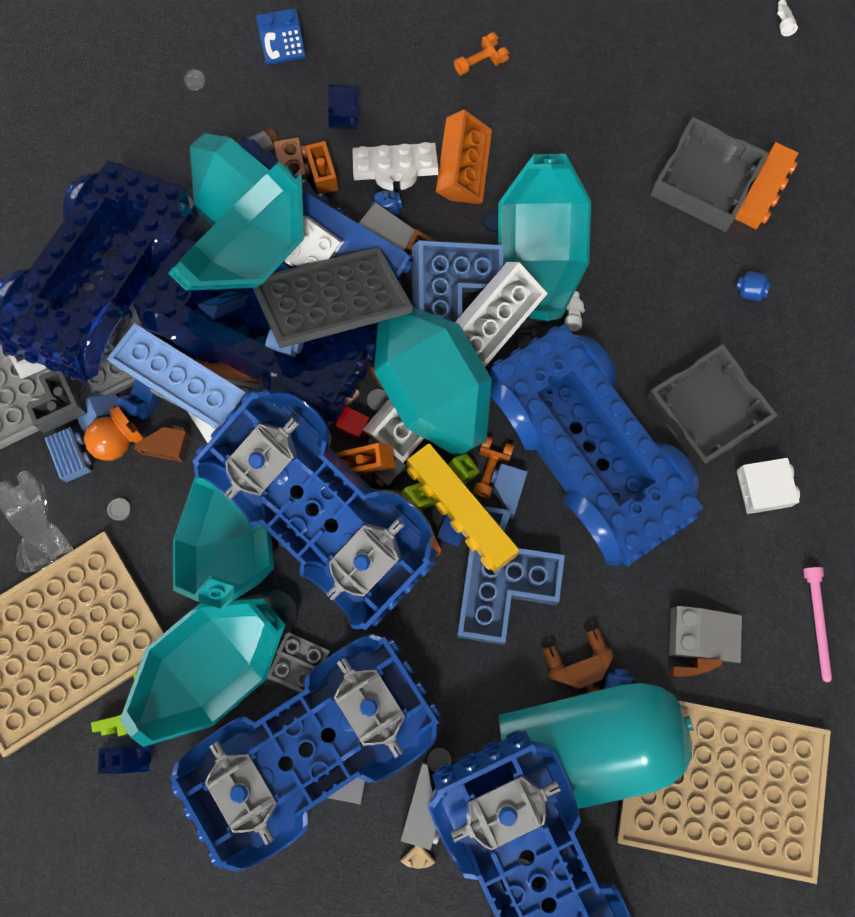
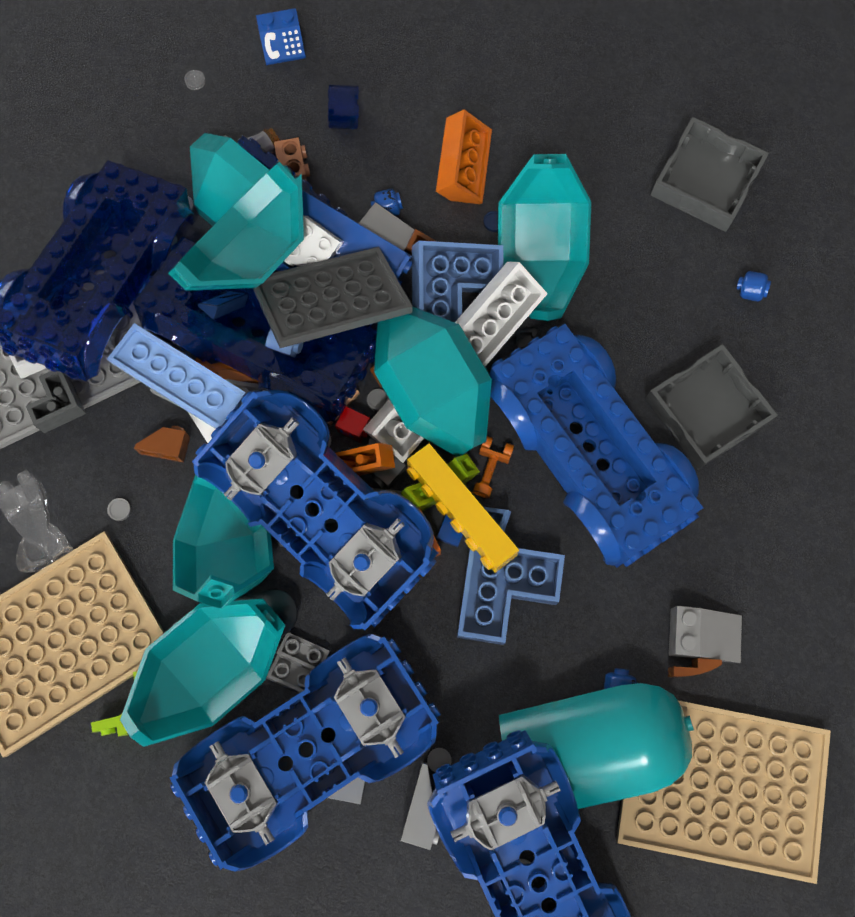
medium blue brick [45,427,93,483] -> none
medium blue slope [77,394,125,433] -> none
orange tile [83,406,144,461] -> none
clear blue slope [98,746,151,774] -> none
blue brick [115,379,161,420] -> none
orange brick [305,141,338,196] -> none
white plate [353,142,438,191] -> none
tan tile [400,846,436,869] -> none
orange bar [454,32,510,76] -> none
medium blue slope [491,464,527,519] -> none
dark orange connector [542,628,614,694] -> none
white piece [564,291,585,332] -> none
orange brick [734,142,798,230] -> none
white brick [736,458,800,514] -> none
white piece [777,0,798,36] -> none
bright pink piece [803,567,832,682] -> none

